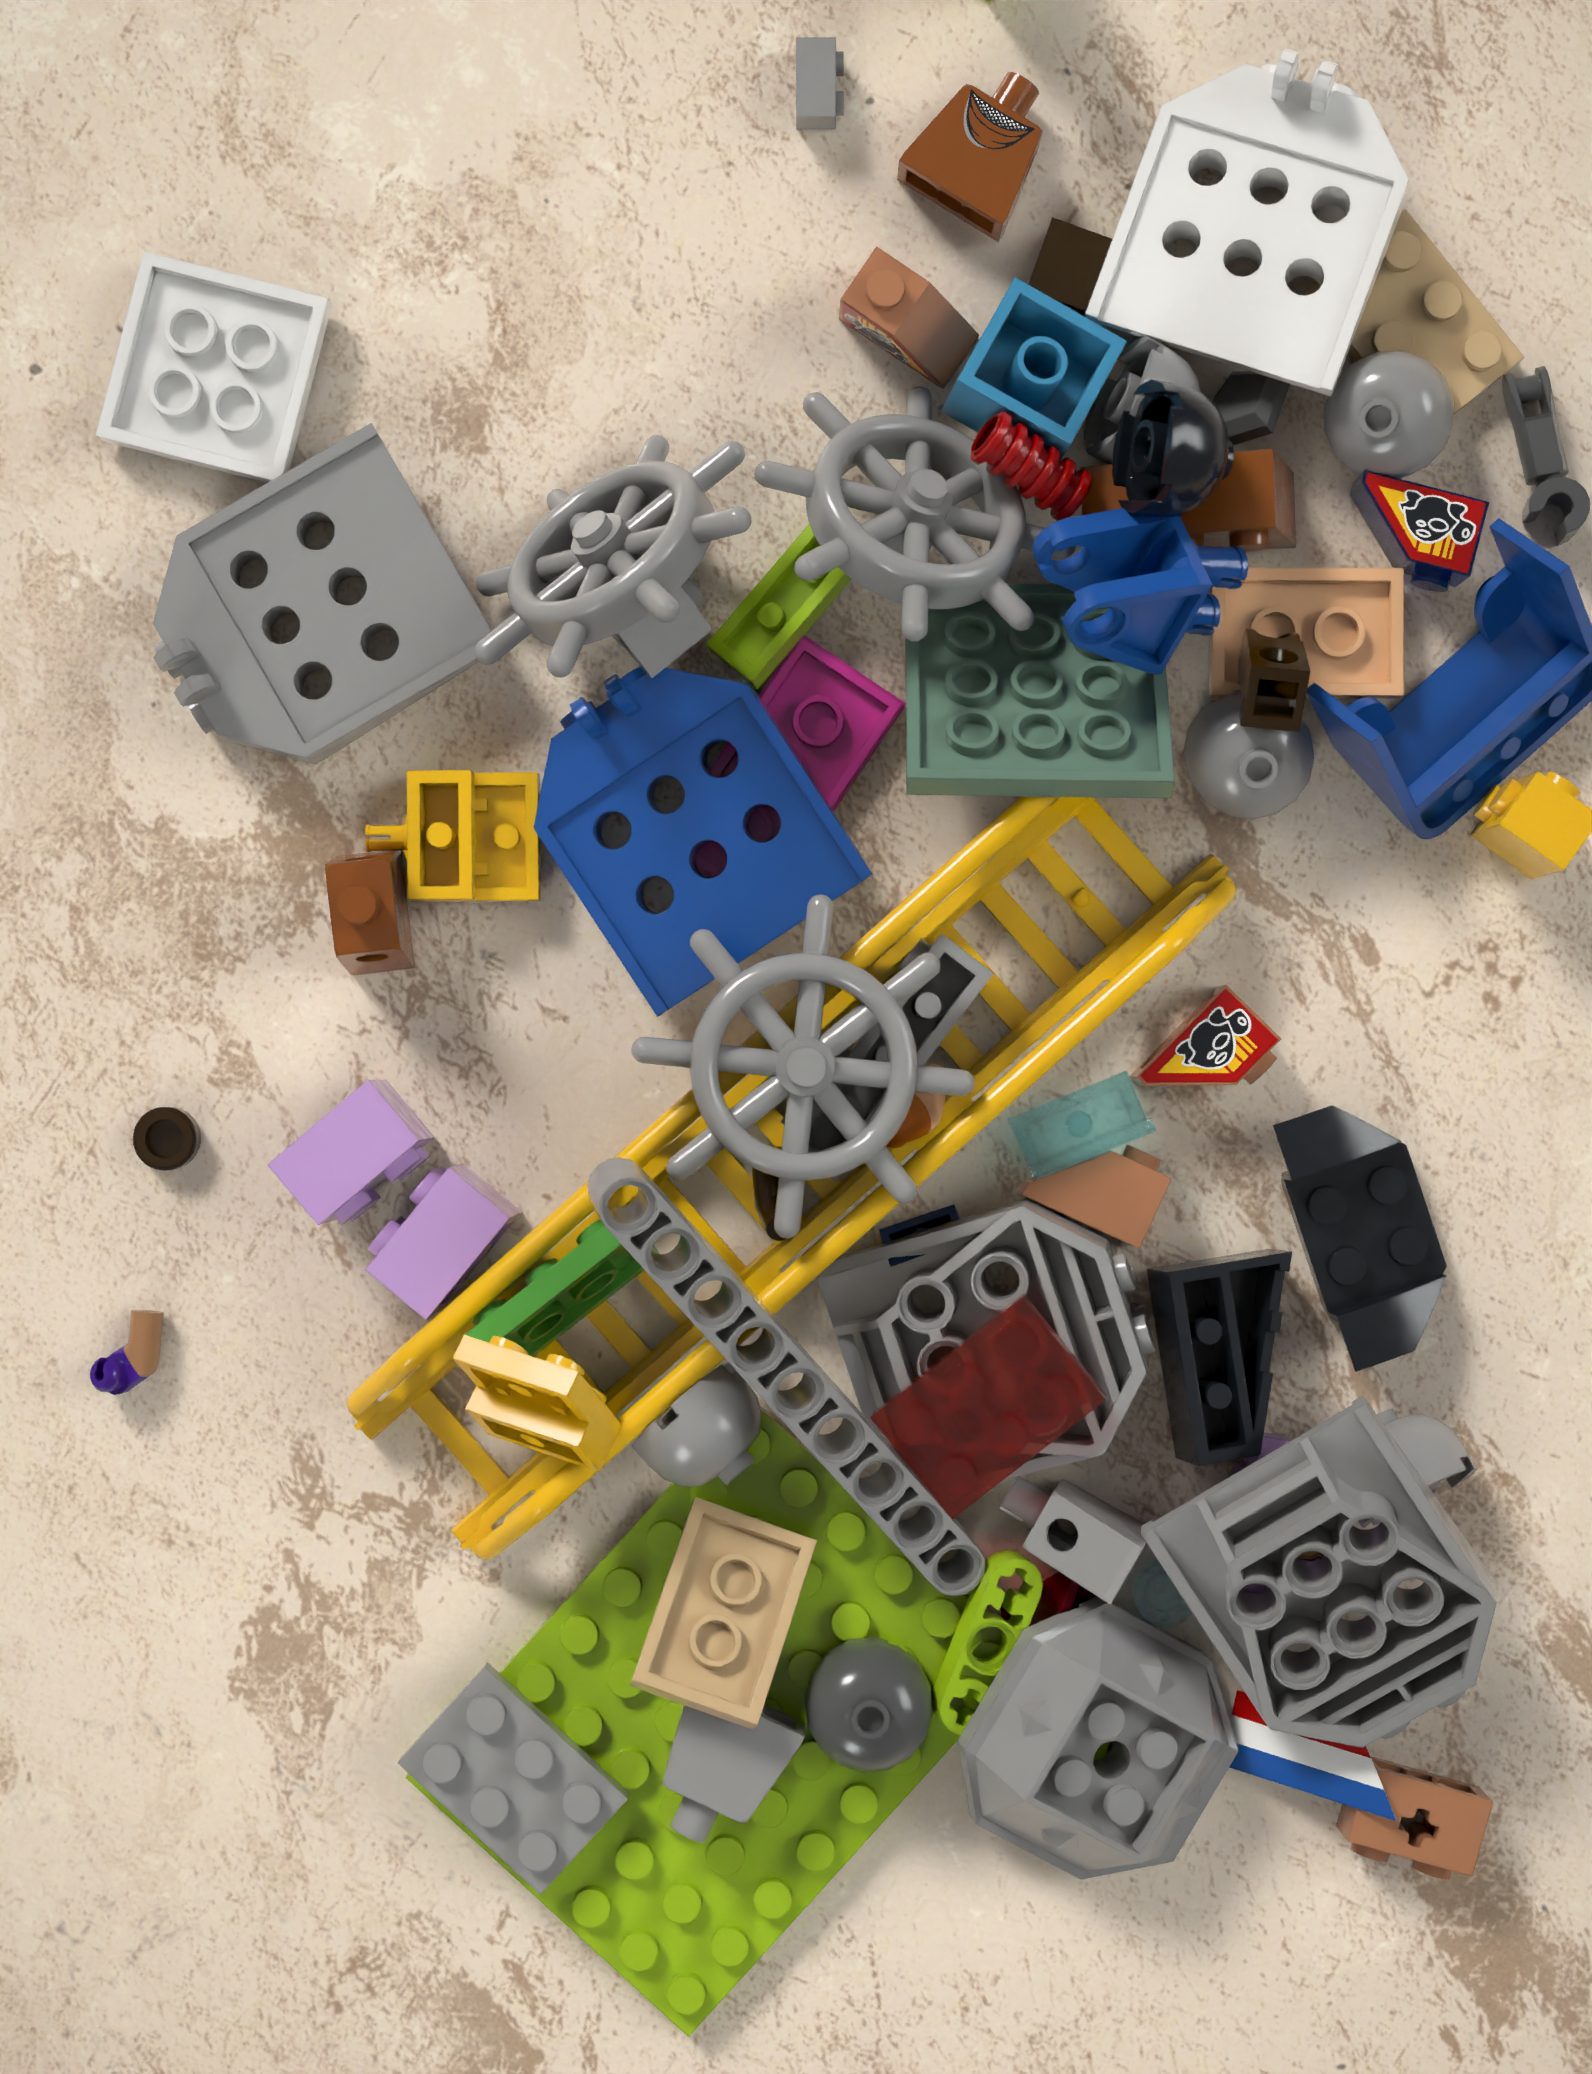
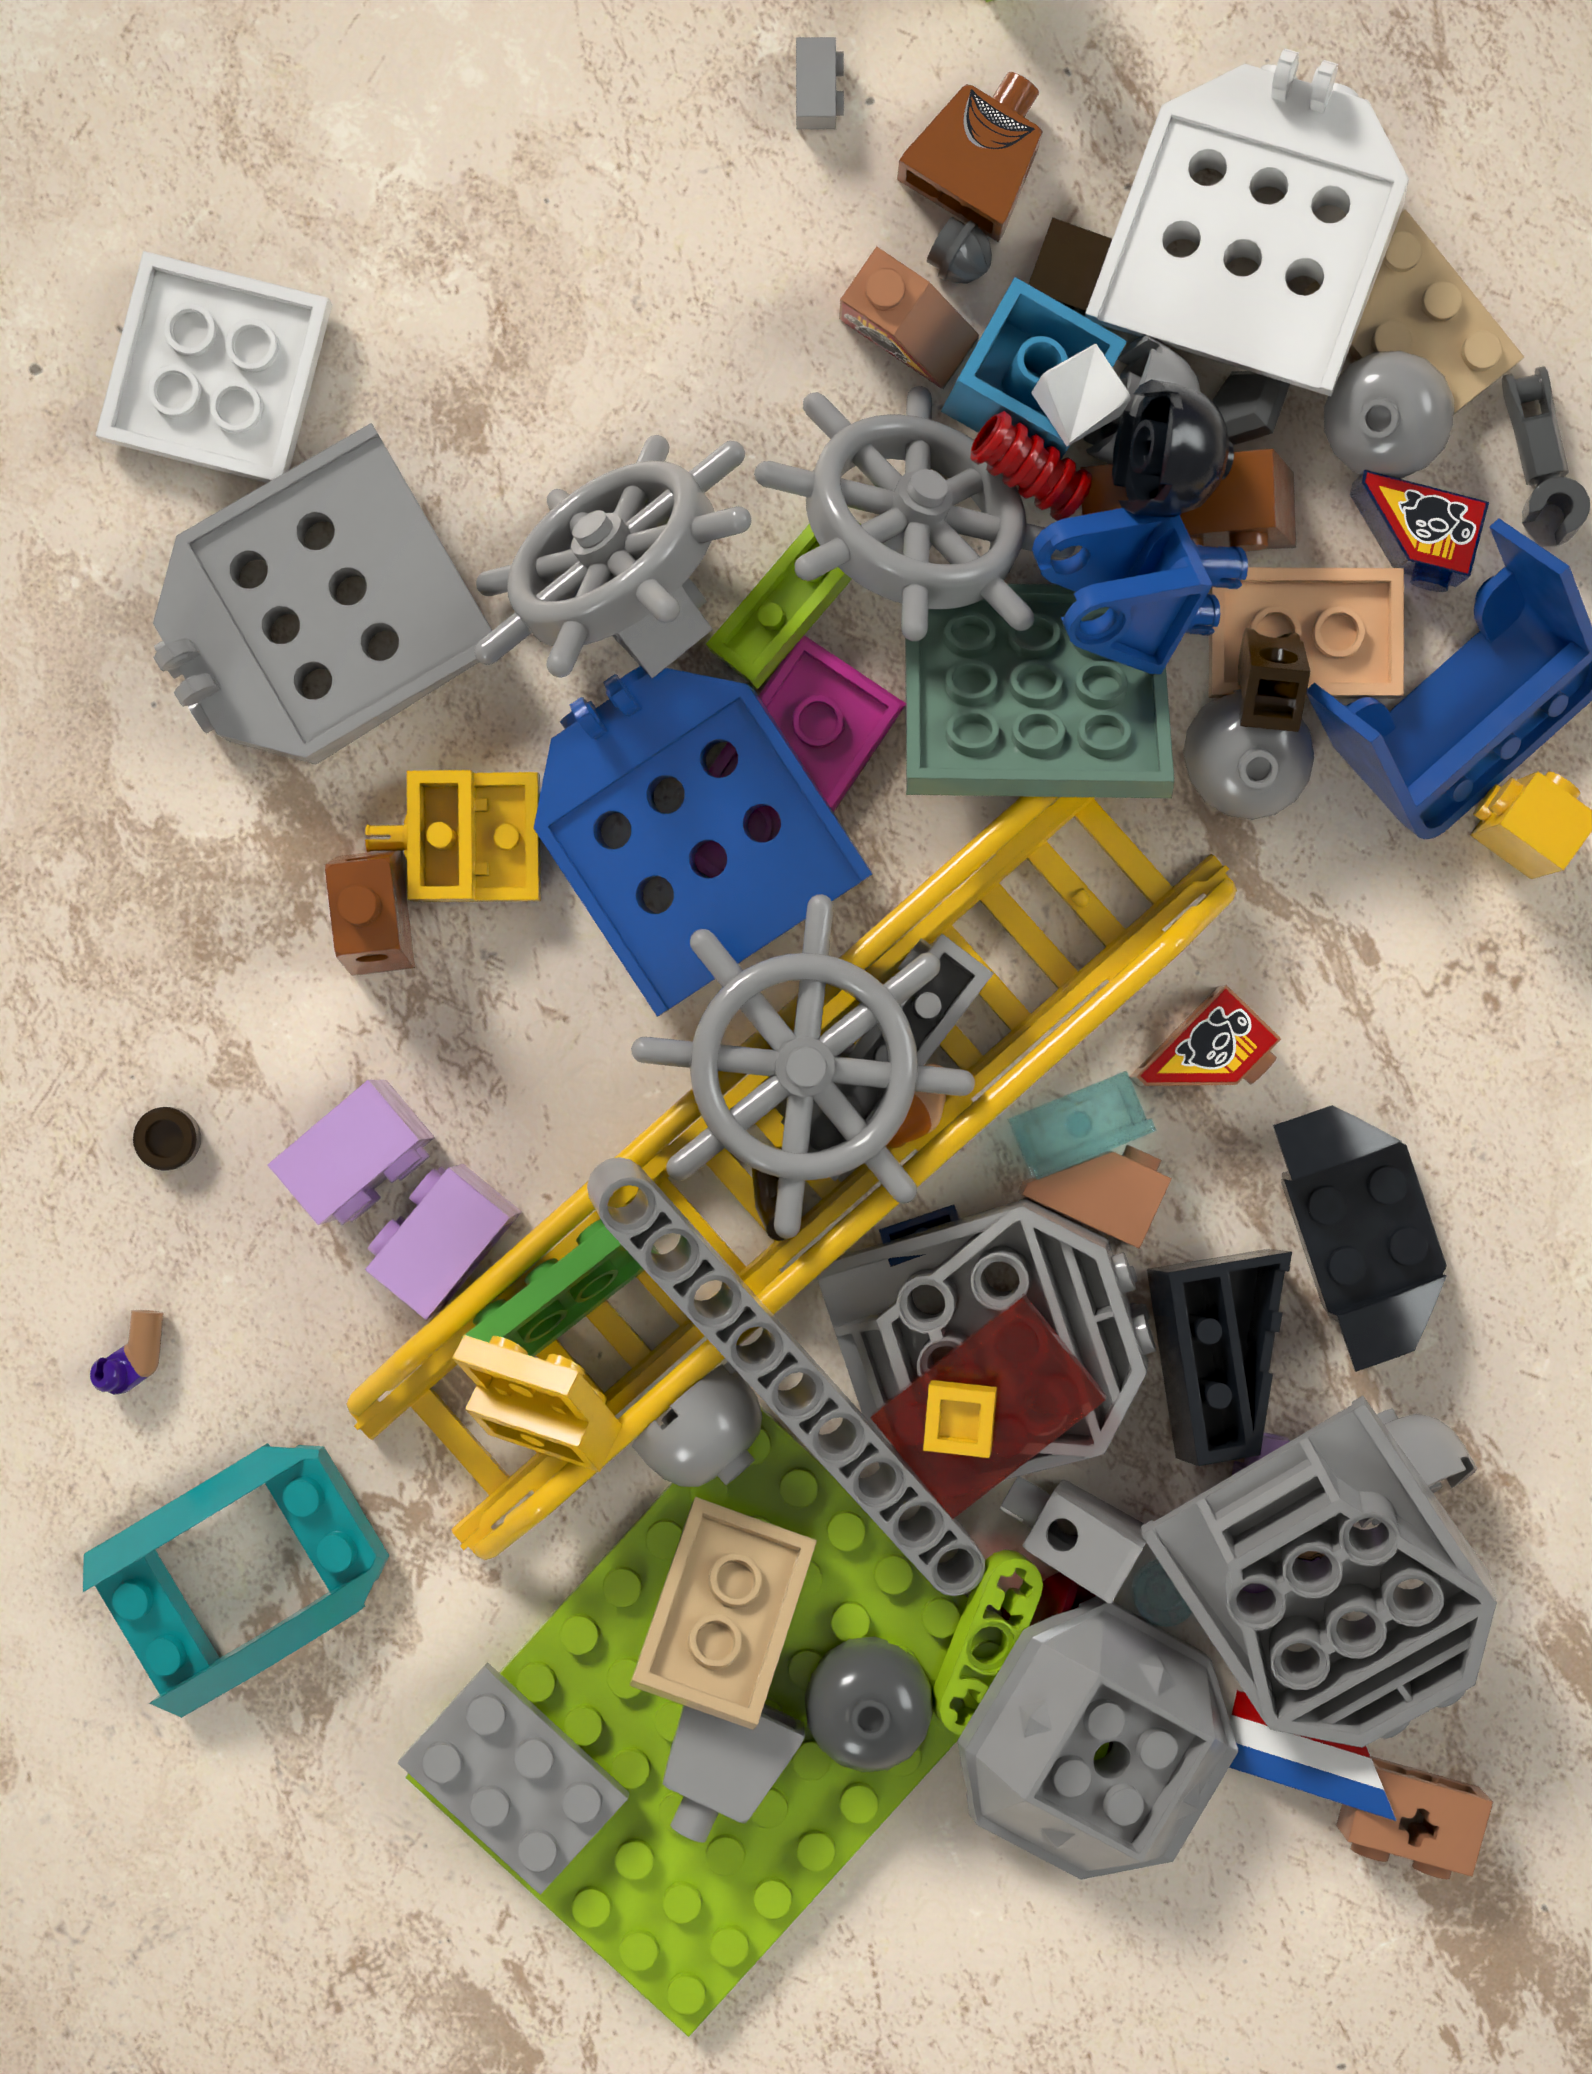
none -> teal wedge [83,1443,389,1718]
none -> yellow plate [923,1380,997,1458]
none -> dark grey plate [927,217,992,284]
none -> white slope [1031,344,1131,446]

